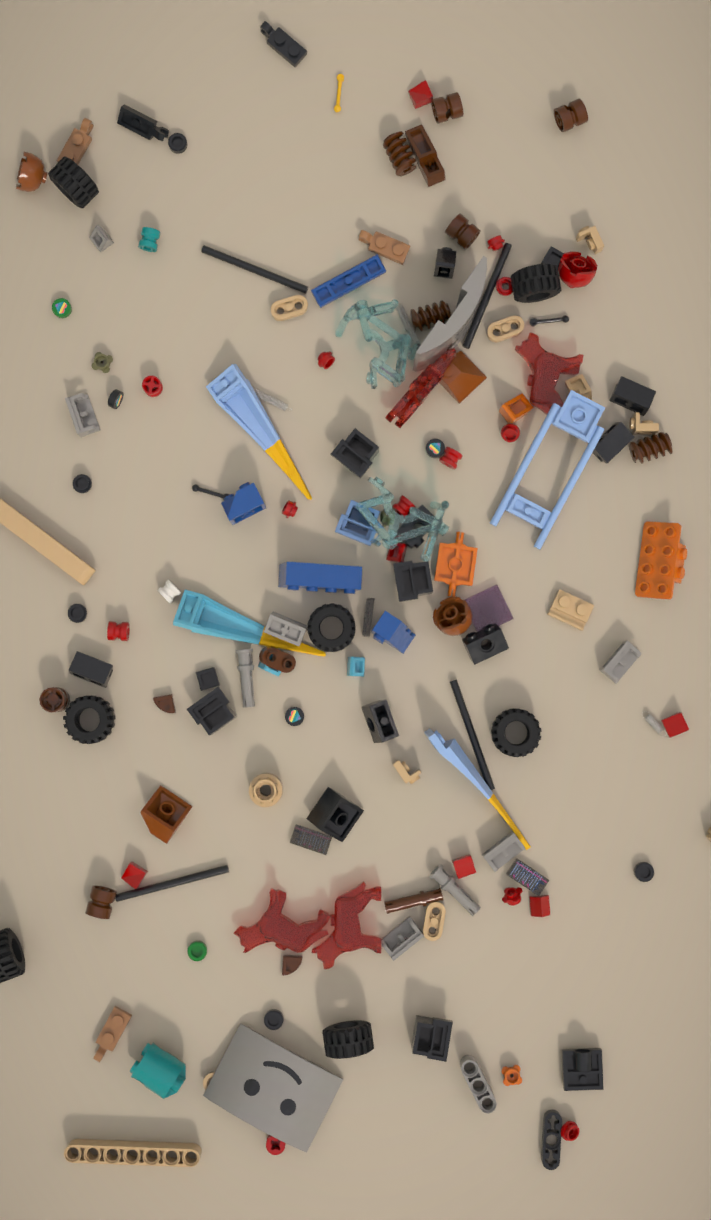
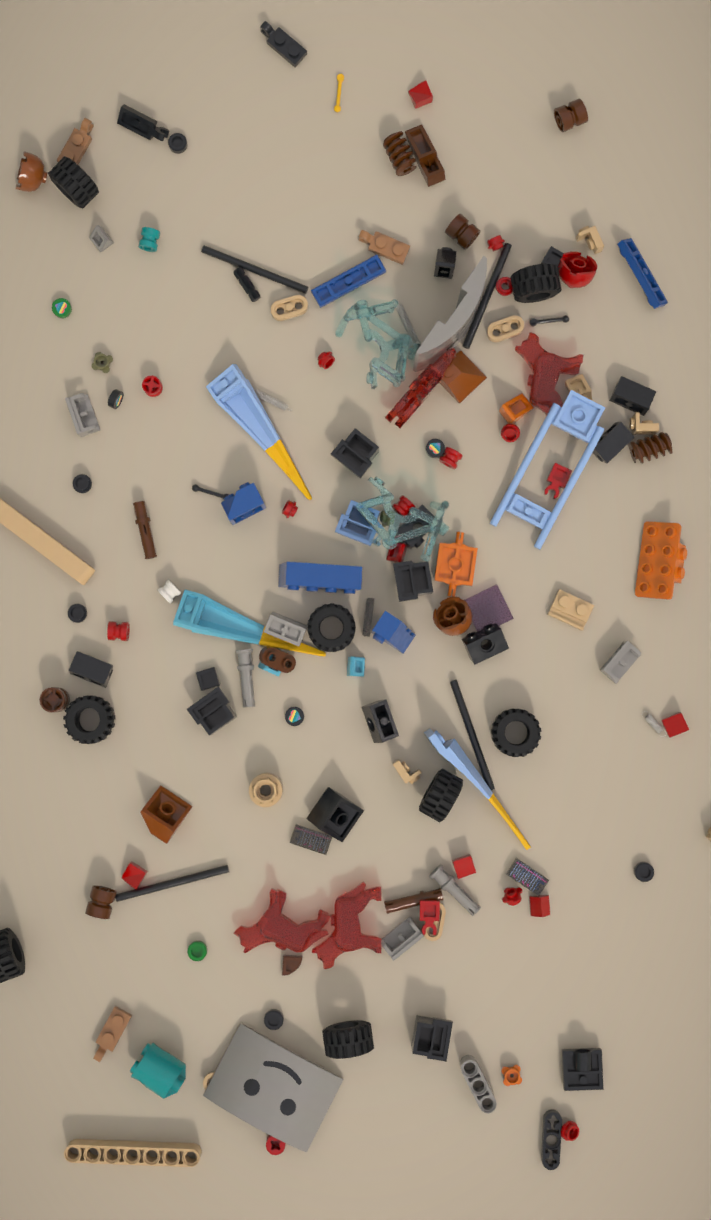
reddish brown tile [153,694,176,713] -> none
reddish brown piece [410,300,451,332] -> none
reddish brown wheel [431,92,464,124] -> none
light grey hinge [482,831,525,872] -> none
none -> reddish brown pin [133,501,157,559]
none -> black axle [233,267,261,302]
none -> black tyre [419,768,463,823]
none -> red plate [420,900,440,935]
none -> red plate [544,463,572,499]
none -> blue plate [617,238,668,309]

